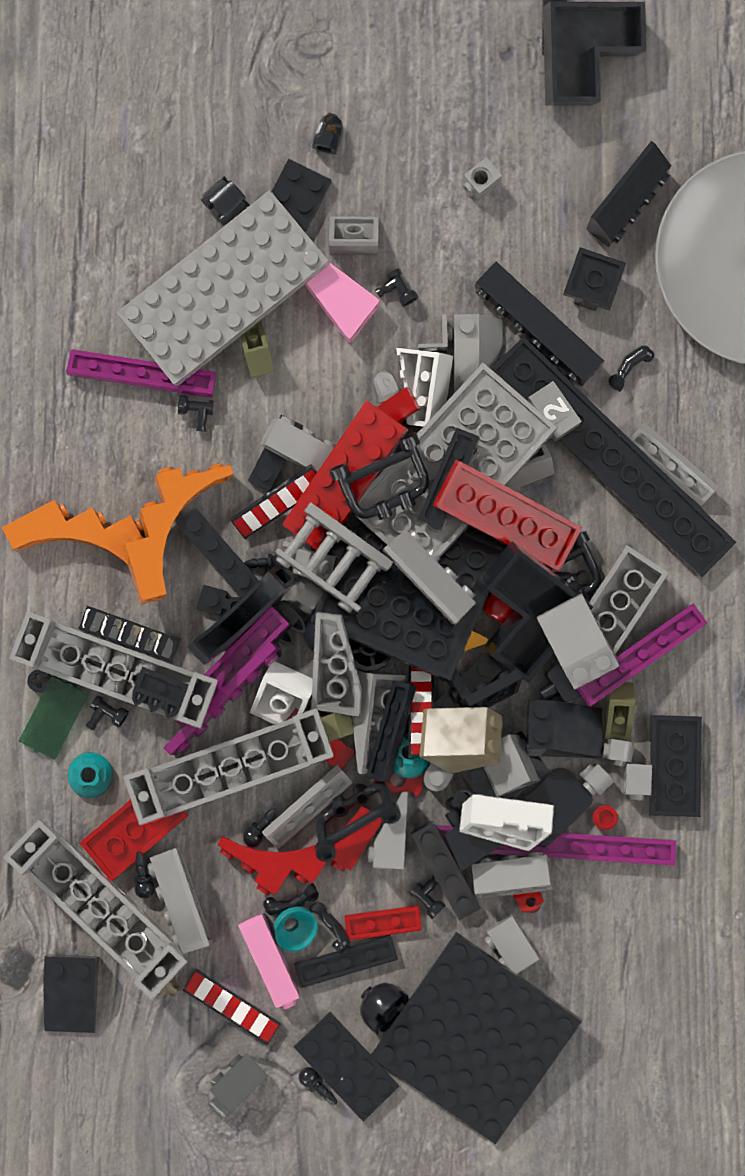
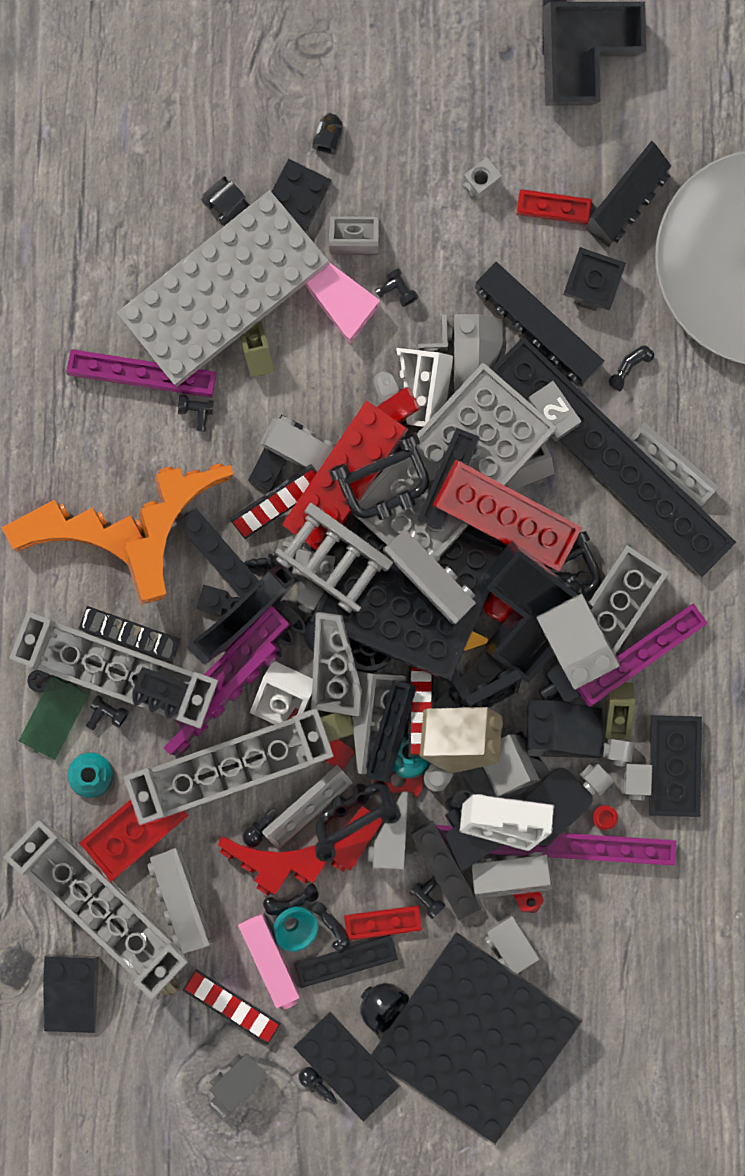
black bar [134,851,155,899] -> none
none -> red tile [516,189,592,225]

